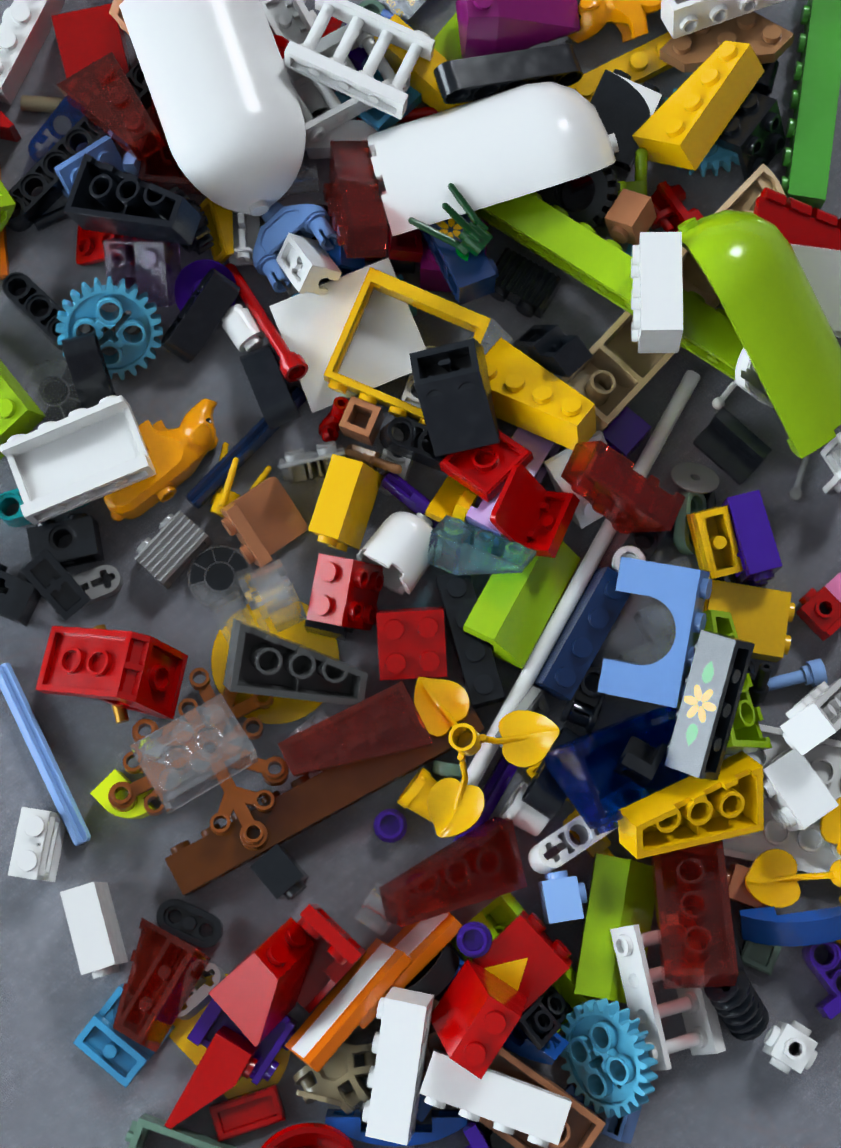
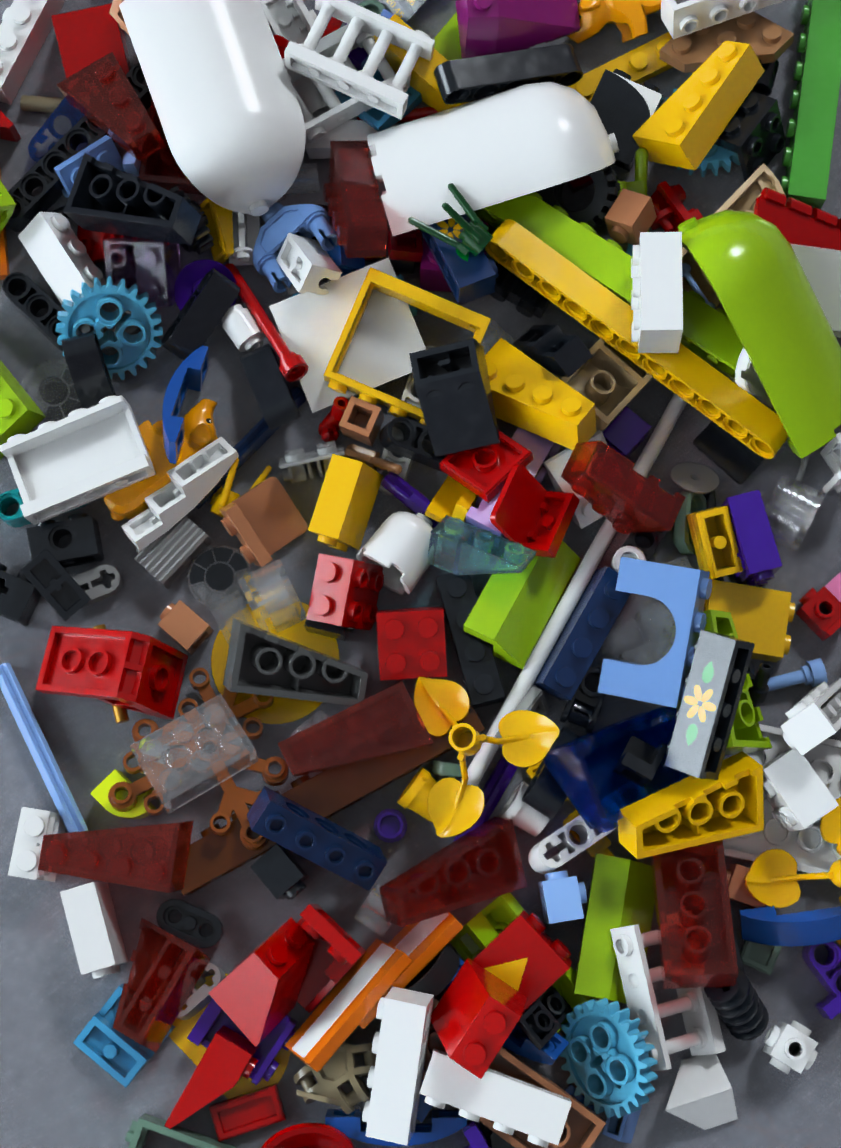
dark purple plate [456,921,492,958] -> none
none -> white brick [18,211,106,311]
none -> clear red wedge [38,820,194,893]
none -> white slope [121,437,239,551]
none -> nougat brick [157,600,214,655]
none -> blue slope [162,345,209,464]
none -> dark blue brick [247,786,387,891]
none -> yellow beam [485,219,789,459]
none -> white slope [665,1054,738,1130]
none -> light blue hinge [682,263,716,309]
none -> clear brick [765,475,826,553]

